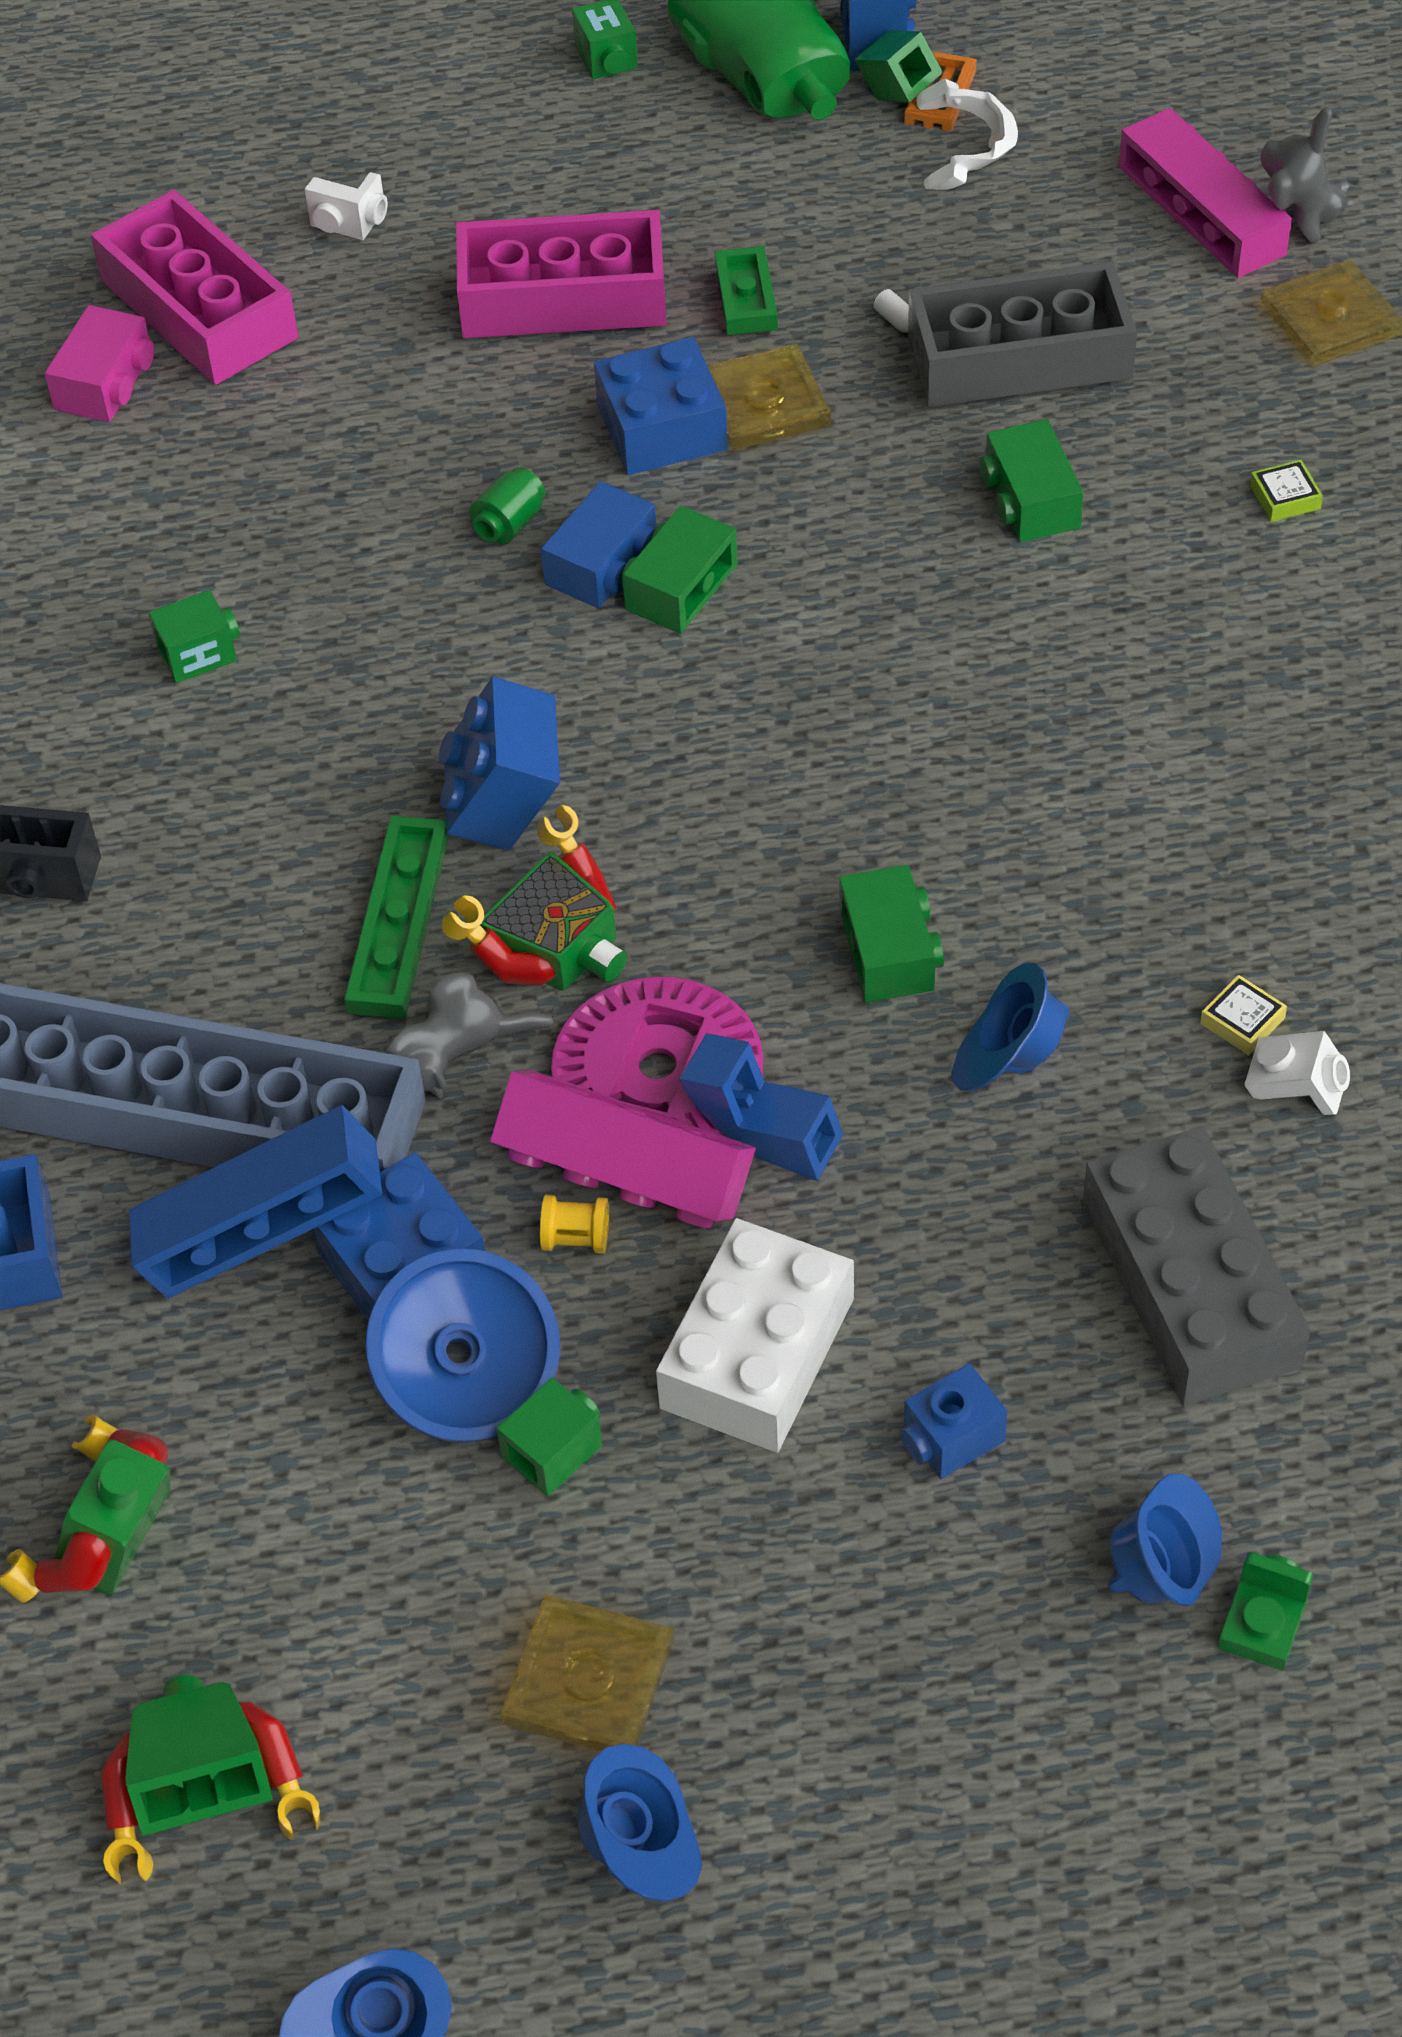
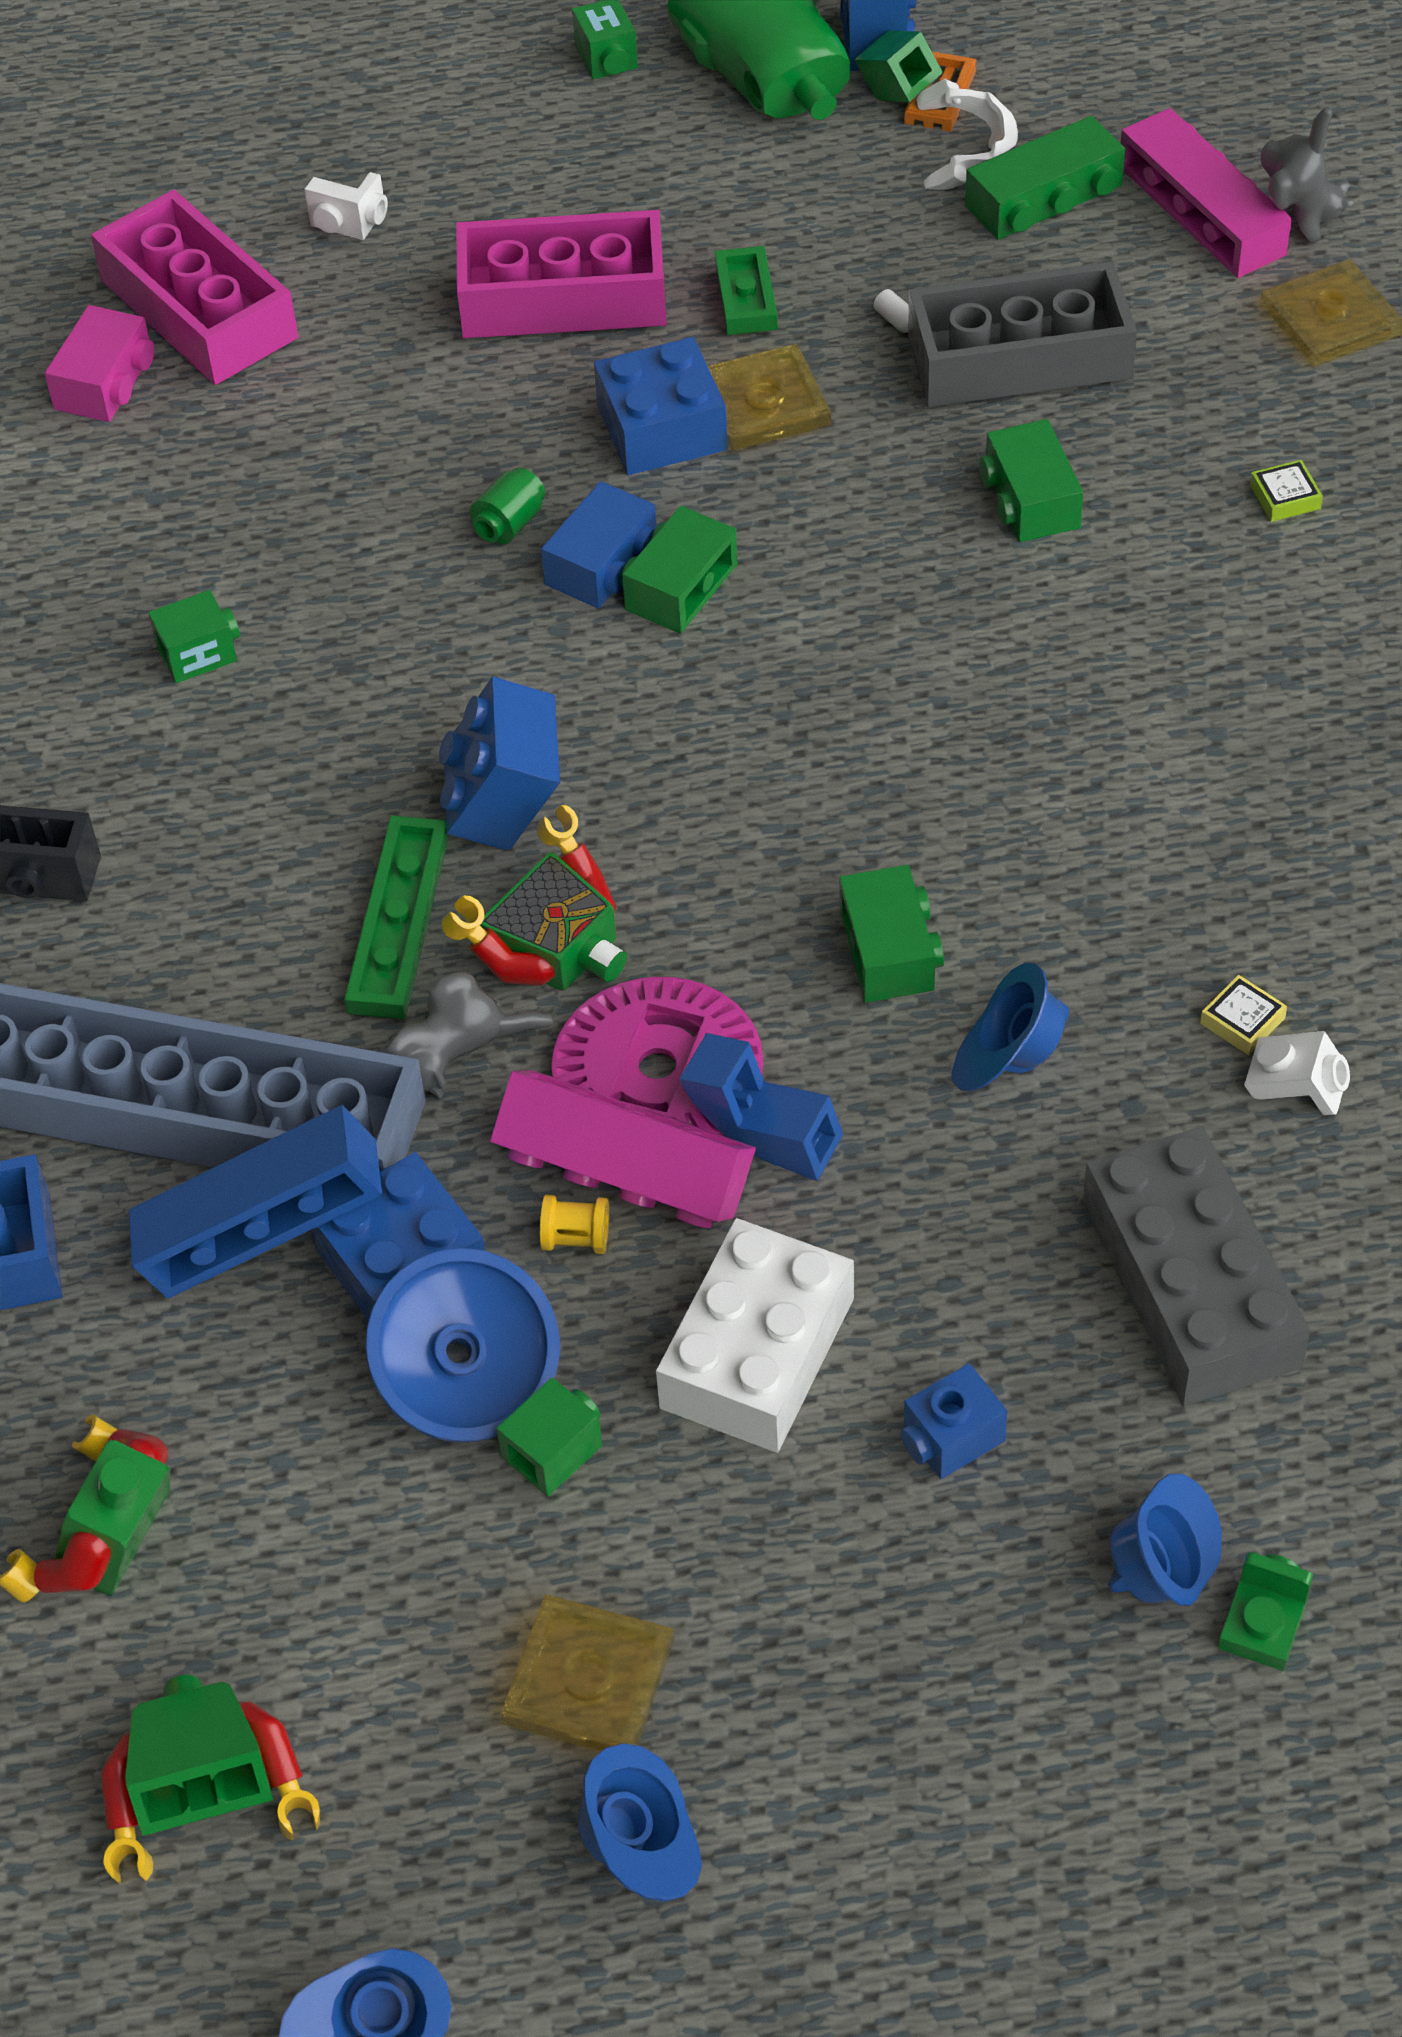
none -> green brick [965,115,1125,240]

